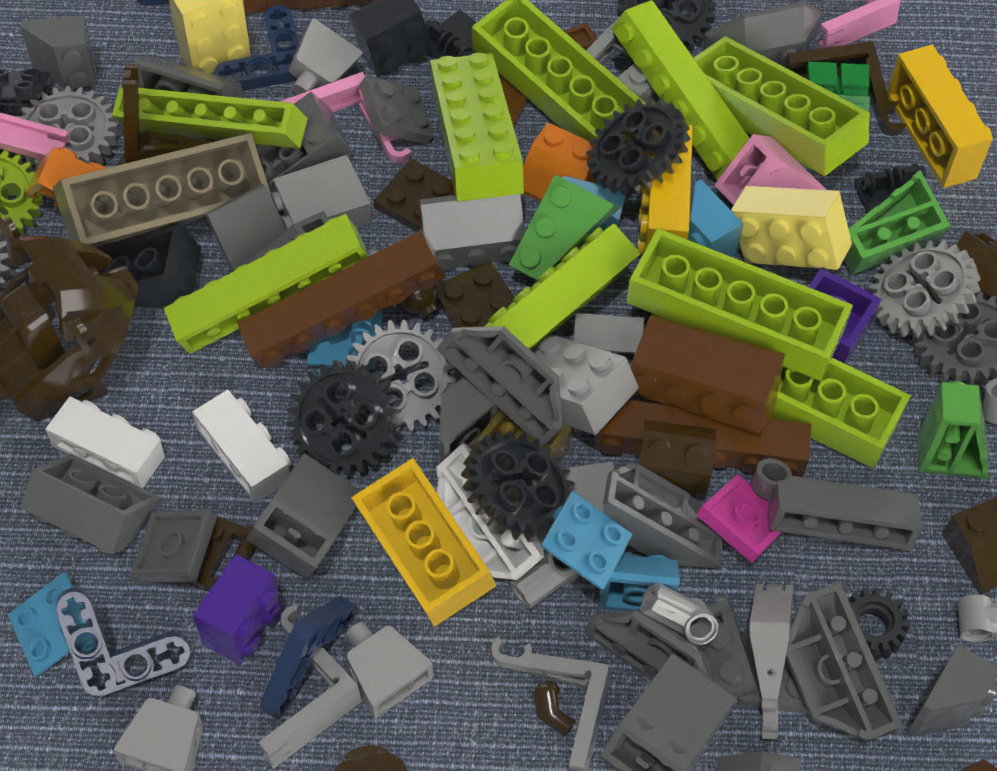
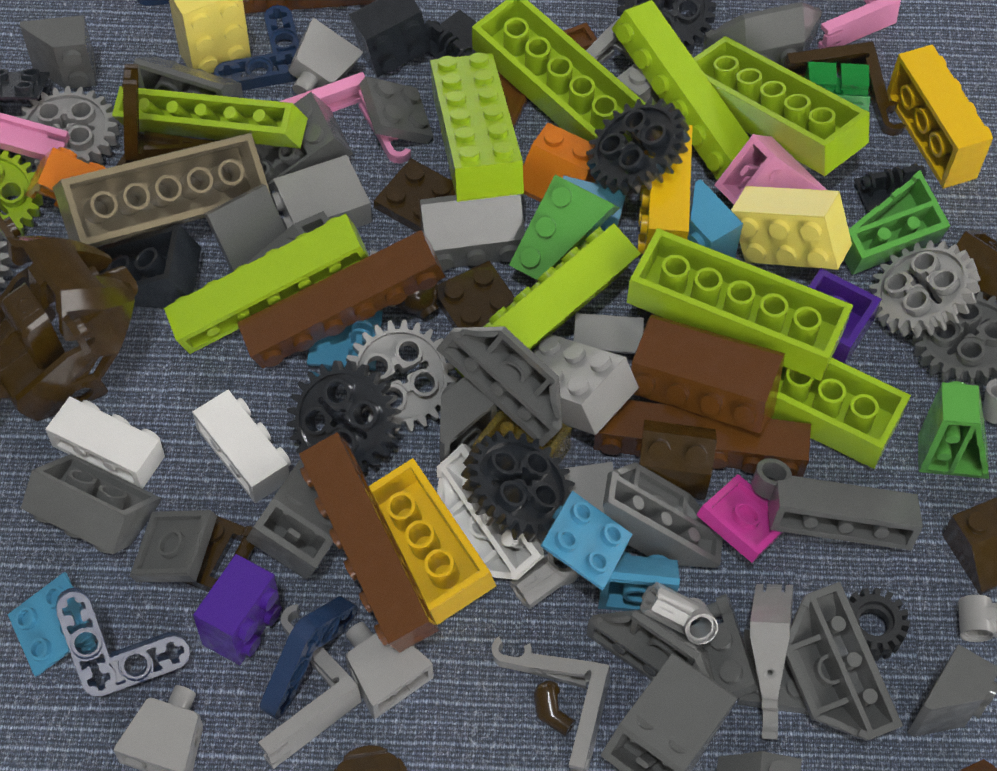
none -> reddish brown brick [299,432,440,653]

